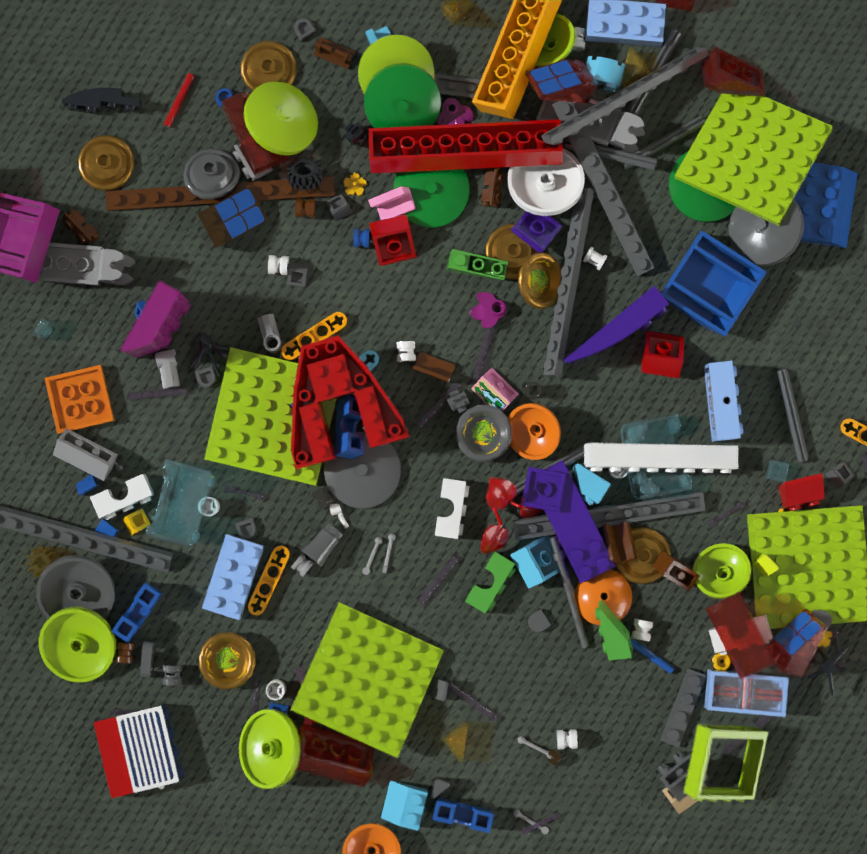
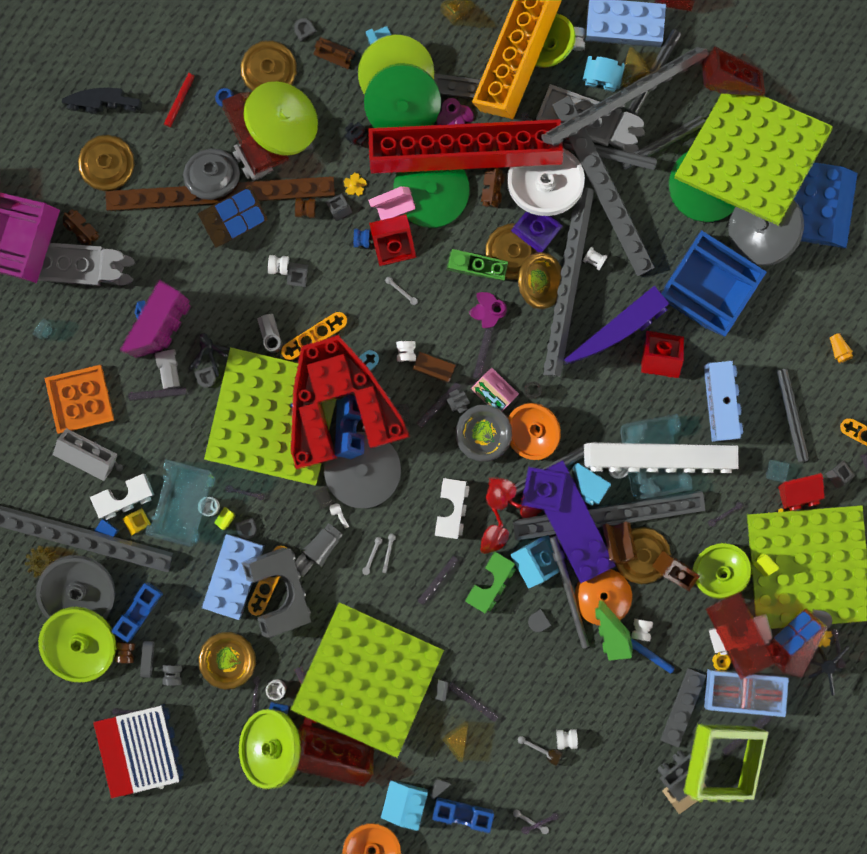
blue slope [76,475,99,496] -> none
black tyre [287,156,323,191] -> none
slope [525,59,598,104] -> none
none -> neon yellow slope [214,507,236,530]
none -> dark grey arch [242,548,311,638]
none -> light grey hinge [385,277,417,305]
none -> light orange cone [830,333,853,363]

